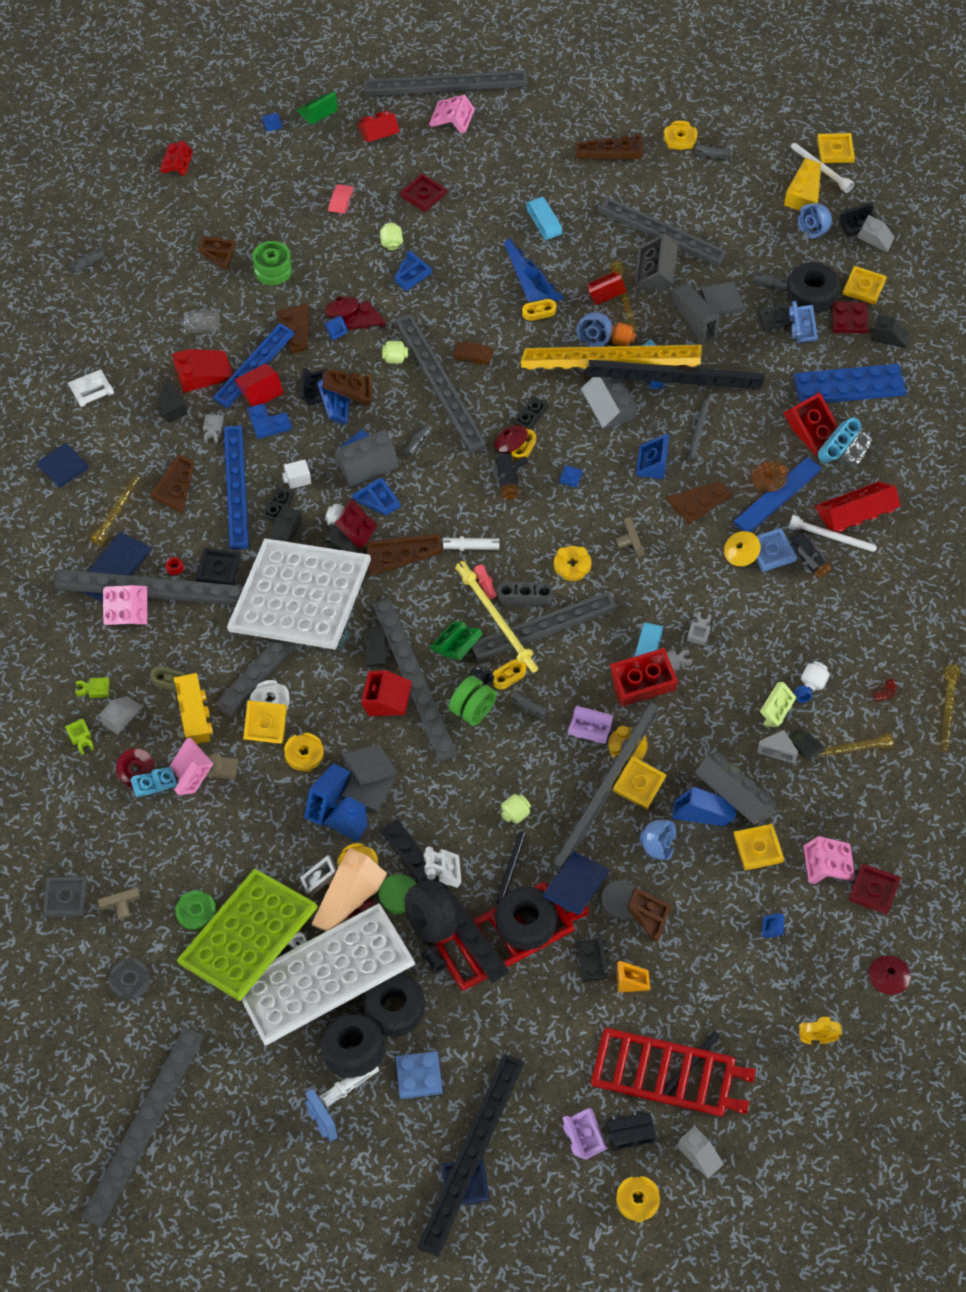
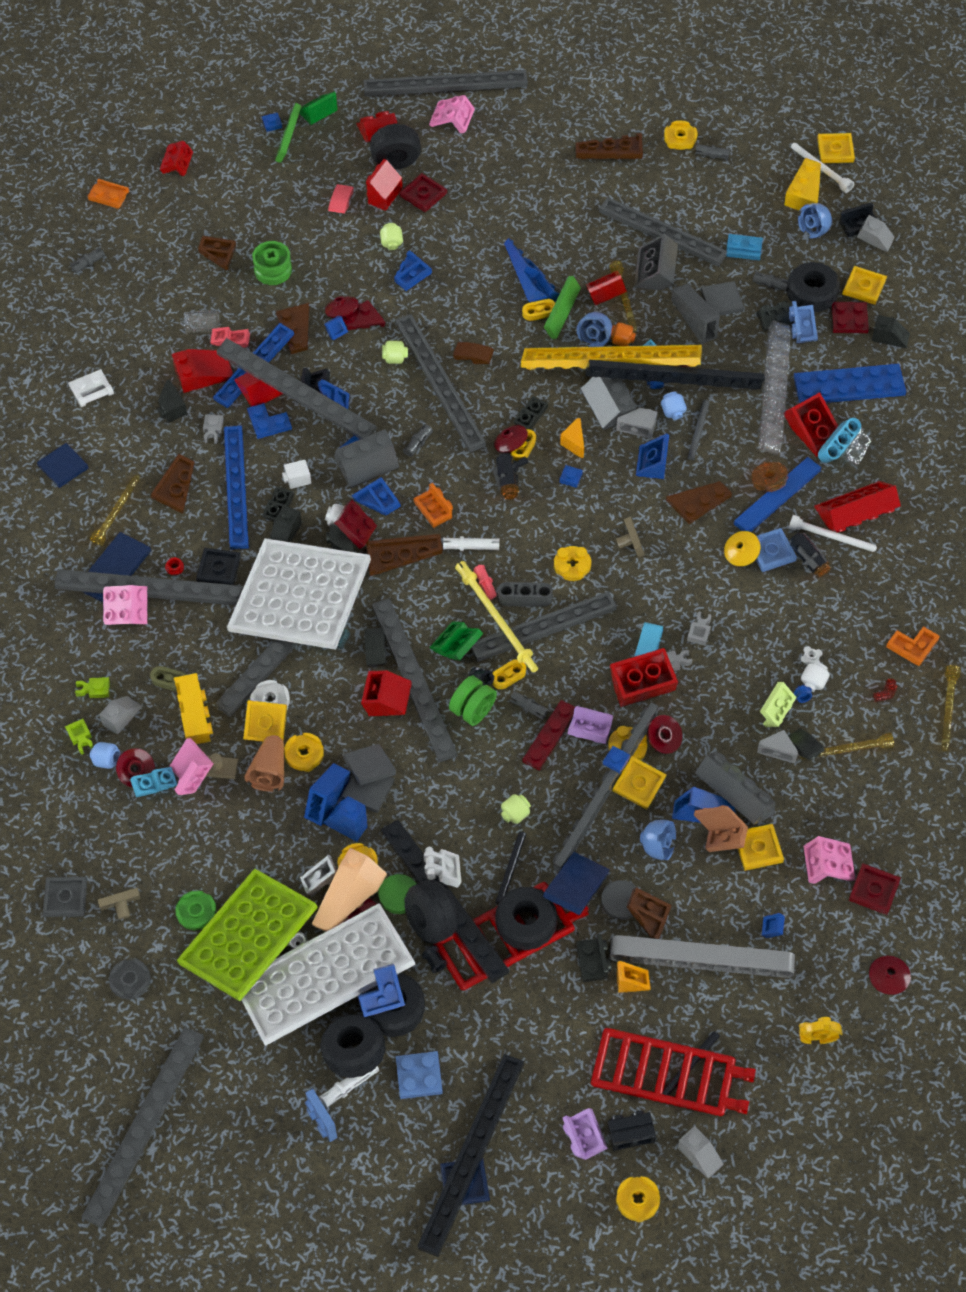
reddish brown wing [322,369,372,406] -> none
medium azure beam [526,197,562,240] -> none
none -> orange plate [88,179,129,209]
none -> light blue head [90,742,121,769]
none -> coral slope [210,327,250,348]
none -> dark grey plate [216,338,376,439]
none -> nougat cone [245,735,284,792]
none -> bright green tile [275,103,301,163]
none -> blue plate [358,964,405,1017]
none -> slope [366,159,403,211]
none -> black tyre [370,123,421,169]
none -> orange bracket [414,483,453,528]
none -> dark red plate [522,700,575,771]
none -> bright green tile [544,276,581,339]
none -> light orange slope [560,418,584,458]
none -> blue plate [603,746,630,774]
none -> light grey beam [609,935,795,978]
none -> light grey slope [616,408,658,439]
none -> dark red dish [647,715,683,754]
none -> light blue head [661,392,687,420]
none -> nougat bracket [694,805,748,852]
none -> dark azure plate [726,234,763,261]
none -> clear beam [759,320,791,455]
none -> white plate [801,646,822,665]
none -> orange plate [886,626,940,666]

